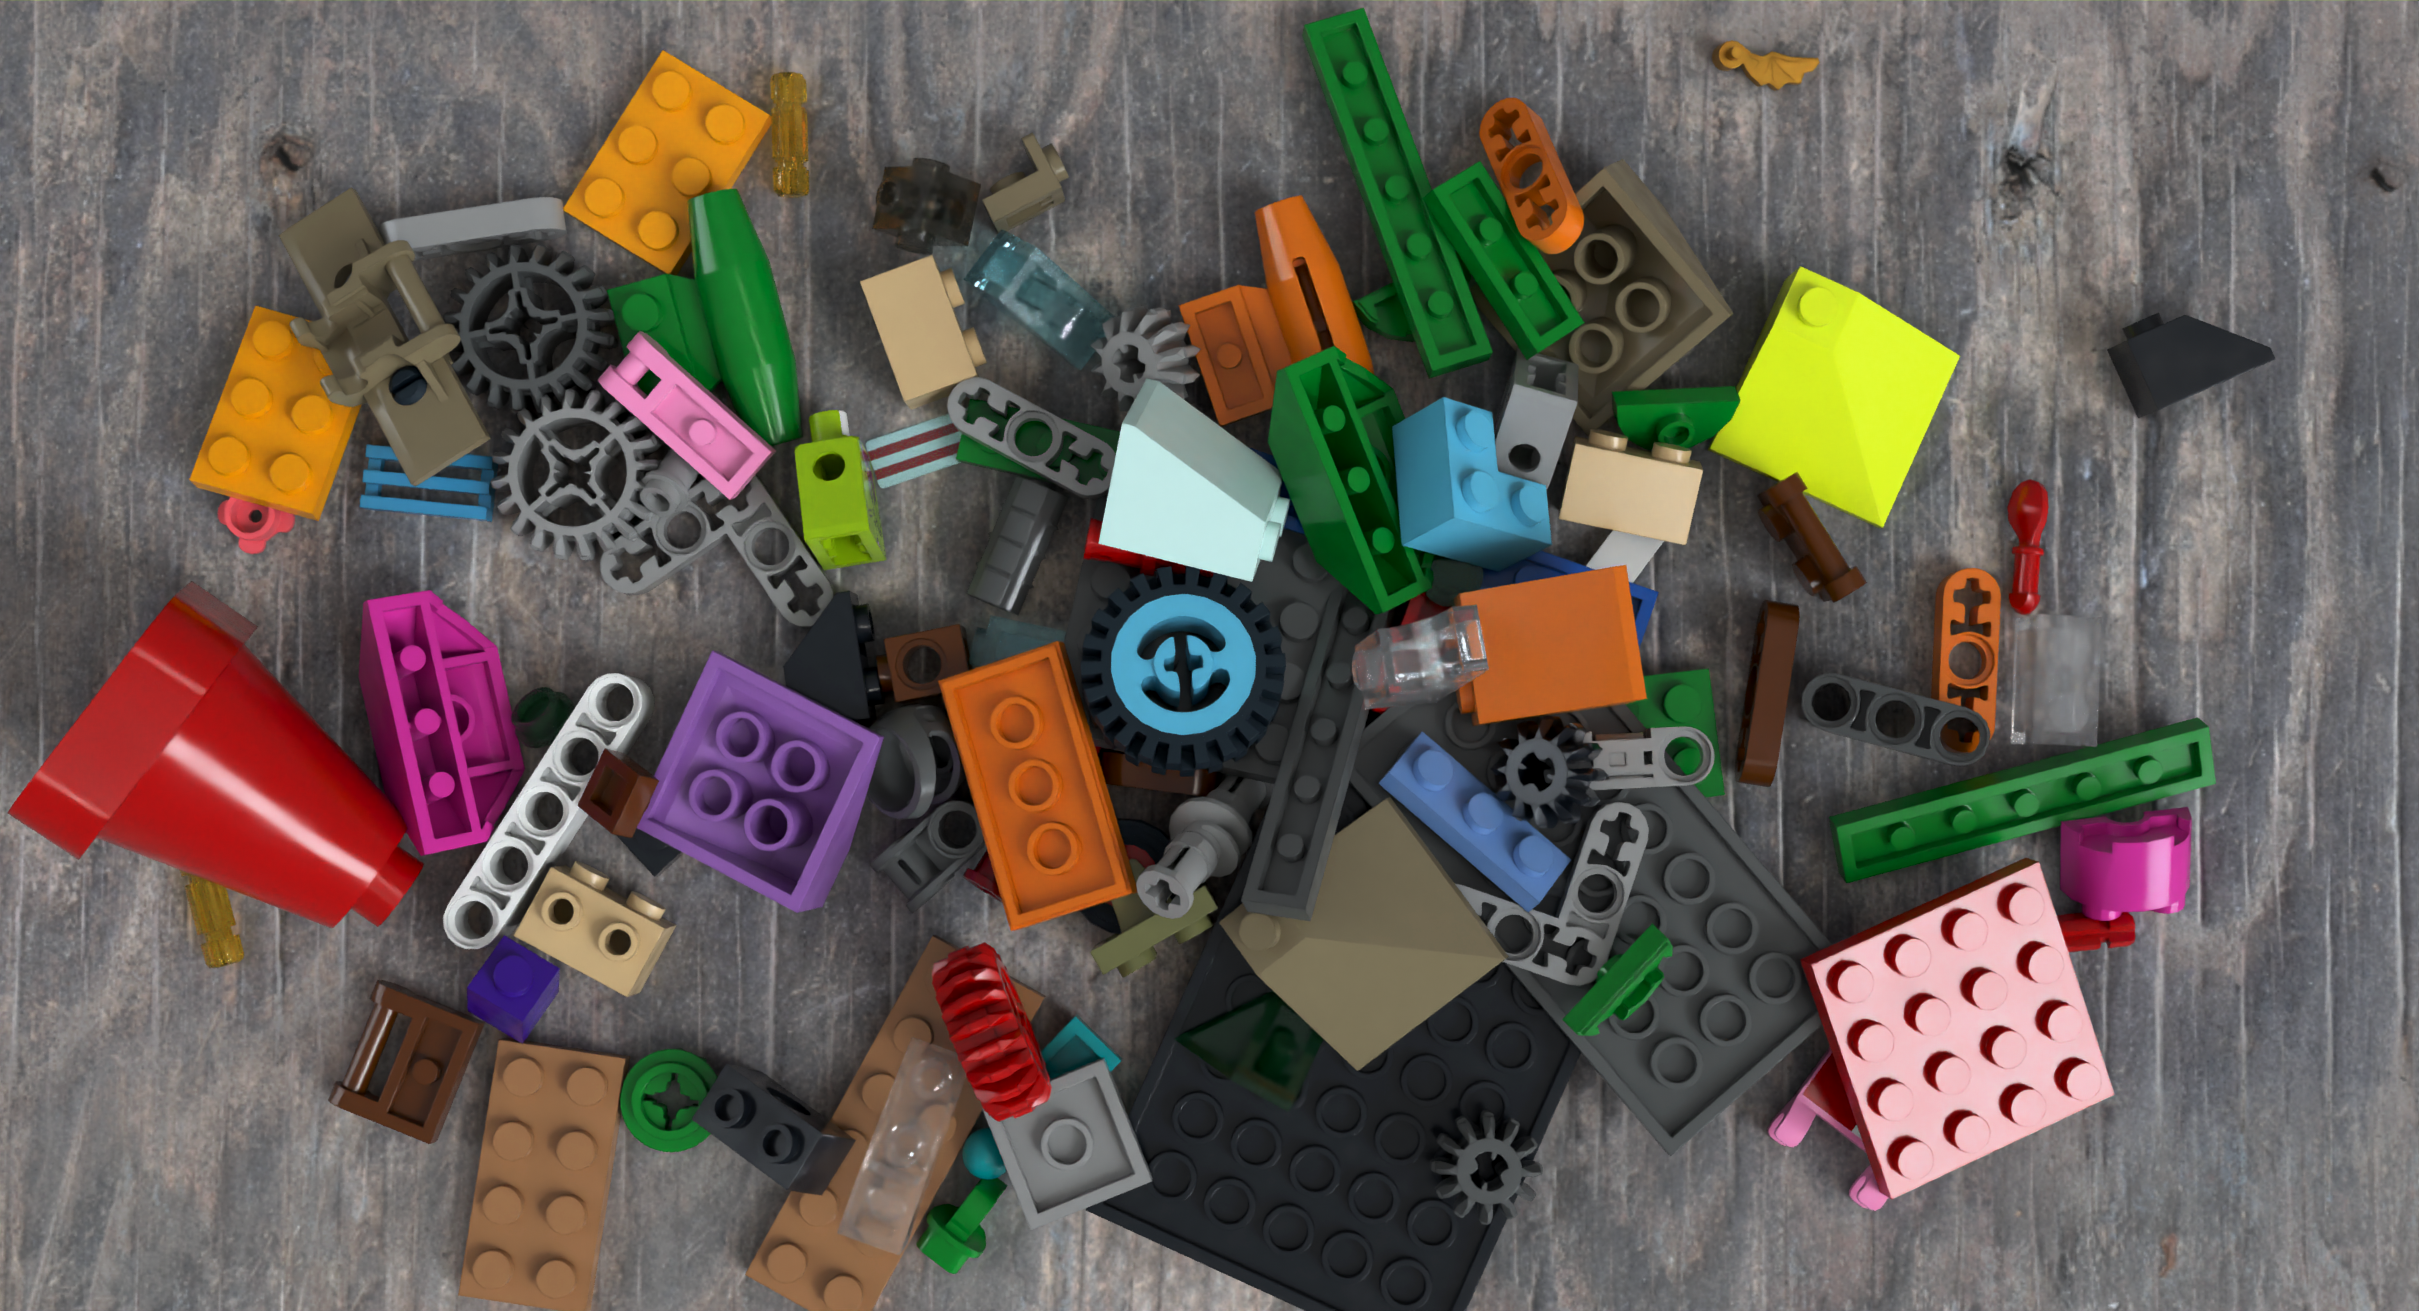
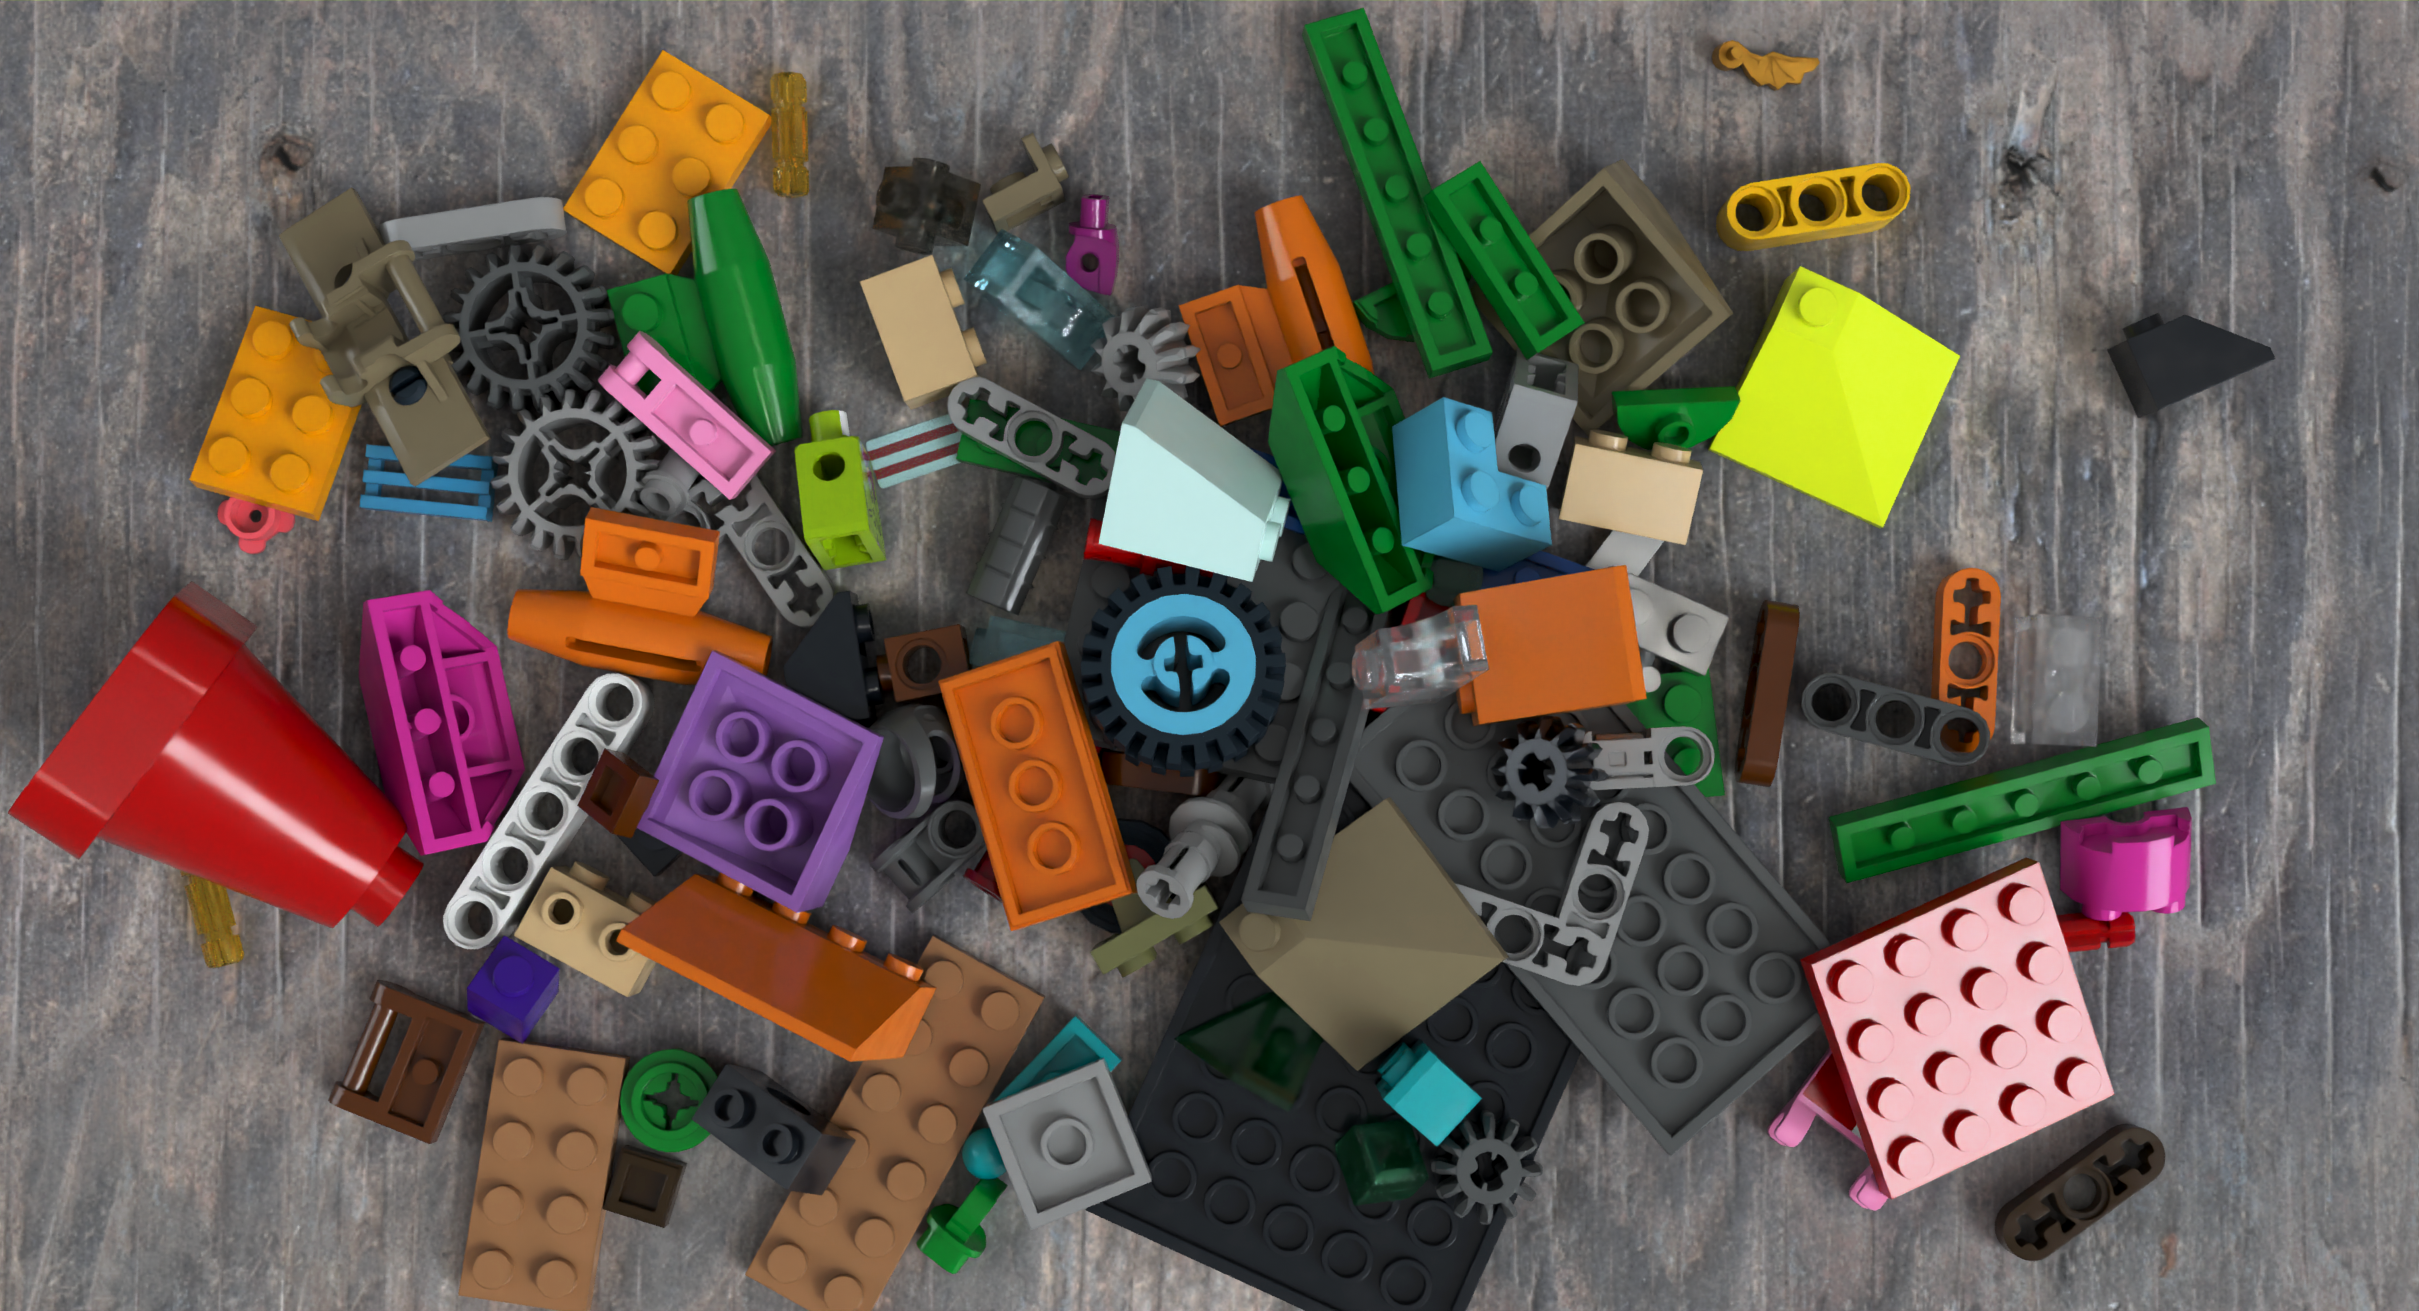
clear green plate [511,687,575,748] -> none
clear slope [837,1037,967,1255] -> none
red gear [932,942,1052,1122] -> none
medium blue plate [1378,731,1571,912] -> none
orange beam [1479,98,1584,254] -> none
green plate [1562,923,1673,1036] -> none
reddish brown plate [1757,472,1867,603] -> none
red piece [2007,479,2049,615] -> none
none -> orange plate [507,507,773,685]
none -> dark brown tile [603,1145,687,1228]
none -> orange slope [616,872,936,1062]
none -> magenta piece [1066,194,1119,296]
none -> clear green slope [1335,1120,1429,1206]
none -> teal slope [1376,1038,1482,1146]
none -> plate [1607,566,1729,692]
none -> yellow beam [1716,163,1911,251]
none -> dark brown beam [1995,1124,2165,1261]

